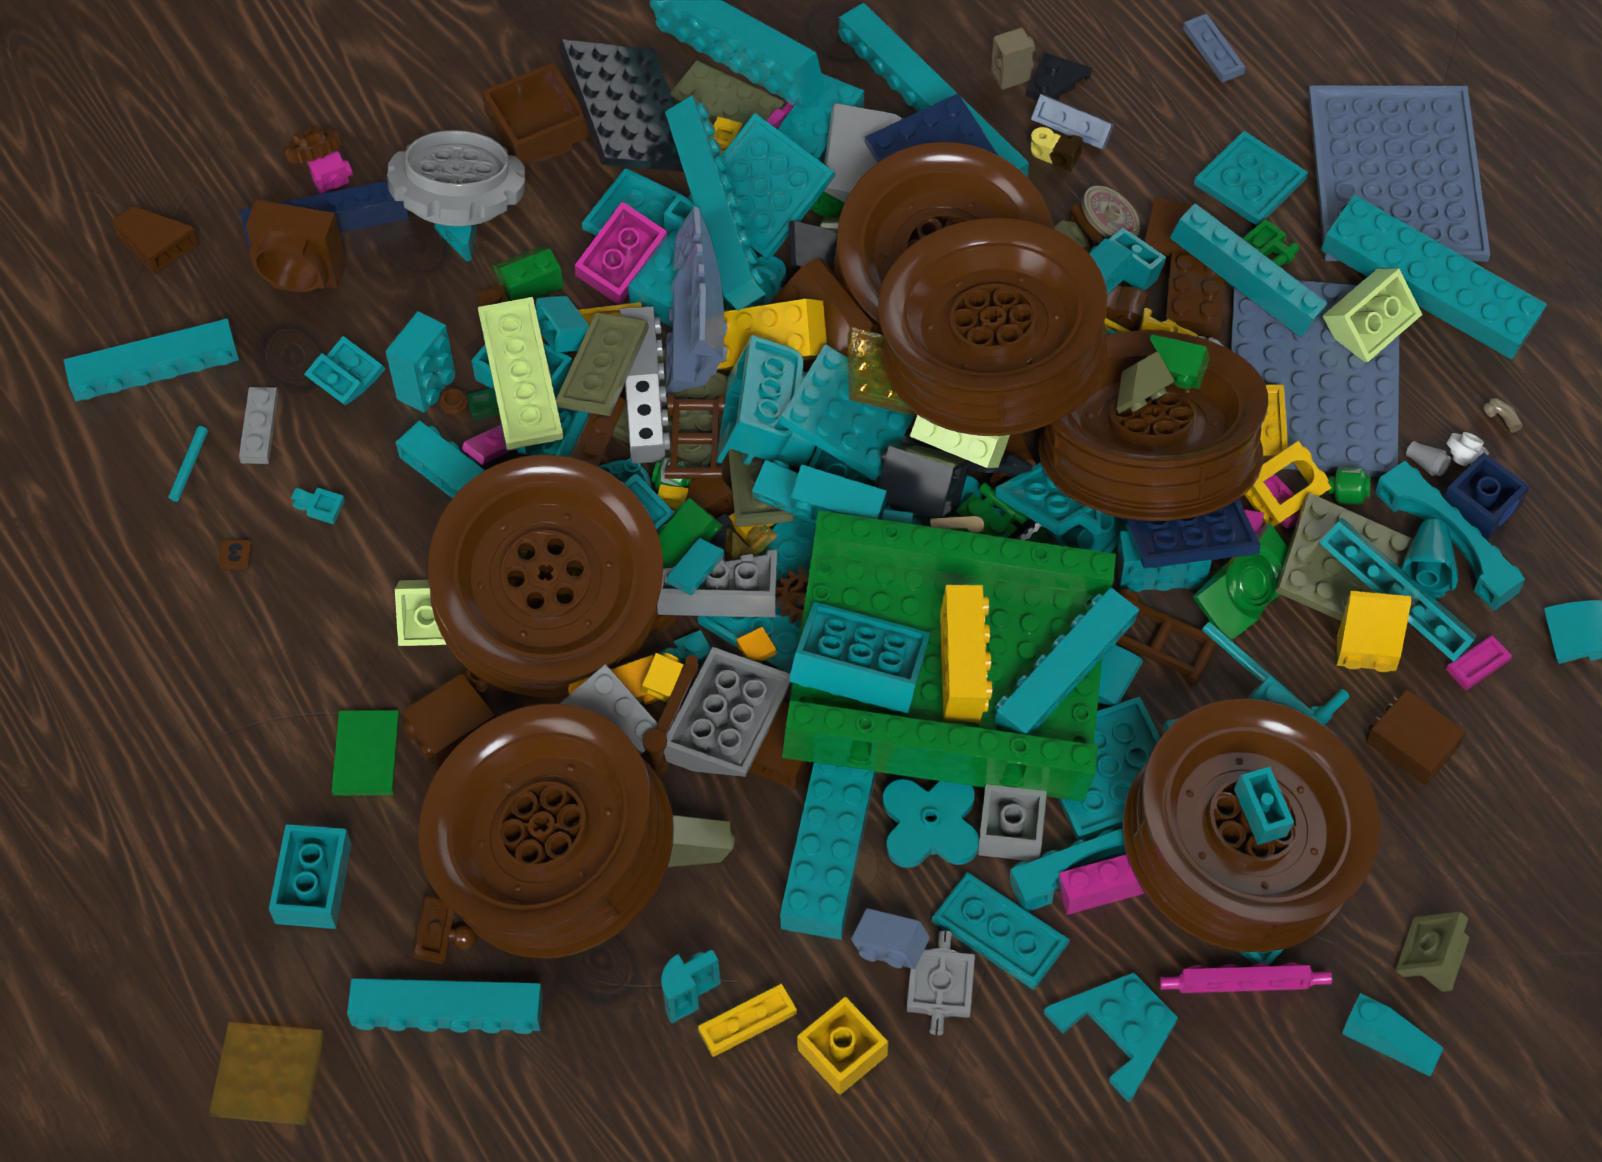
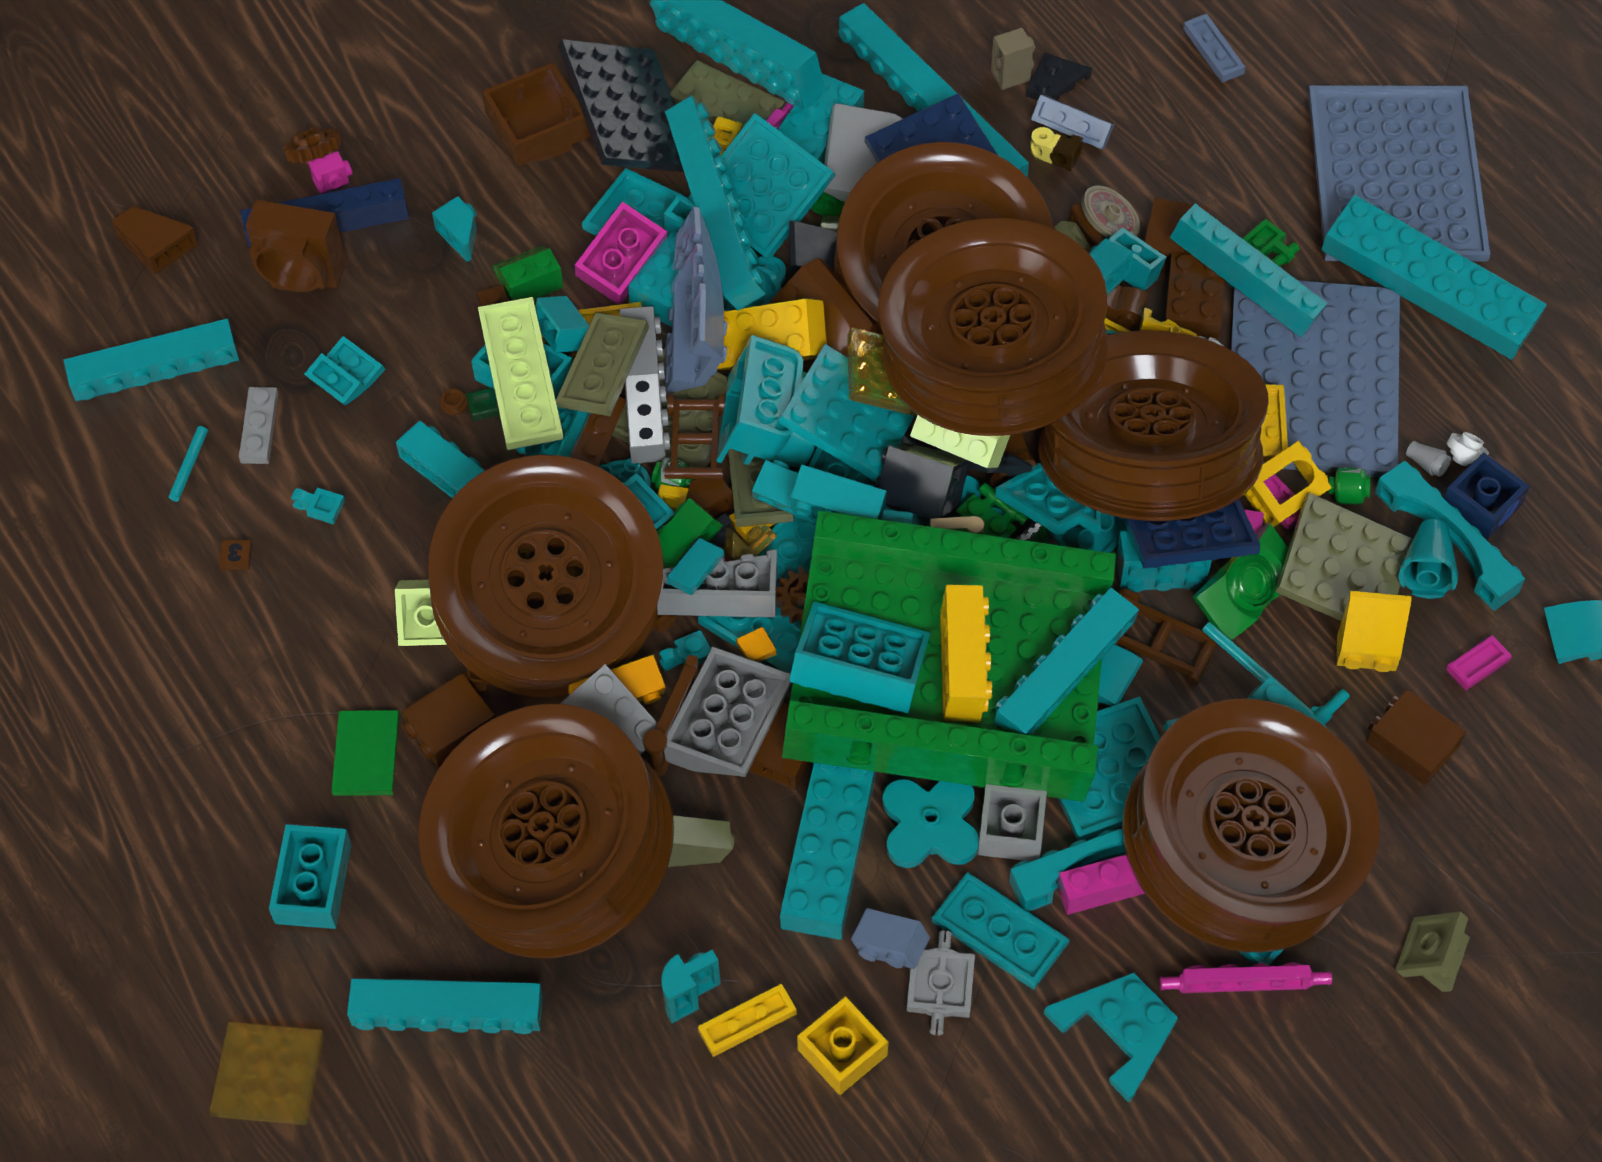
teal brick [385,311,456,413] -> none
light grey piece [387,130,525,226] -> none
reddish brown plate [412,896,476,965] -> none
dark pink plate [462,424,516,465] -> none
yellow brick [641,653,684,702] -> none
olive slope [1117,351,1174,413] -> none
green slope [1150,334,1210,389] -> none
teal plate [1194,131,1308,226] -> none
teal brick [1234,766,1294,845] -> none
teal brick [1319,517,1477,662] -> none
yellowish green slope [1323,268,1422,362] -> none
teal slope [1342,993,1443,1077] -> none
dark tan arm [1483,398,1523,433] -> none

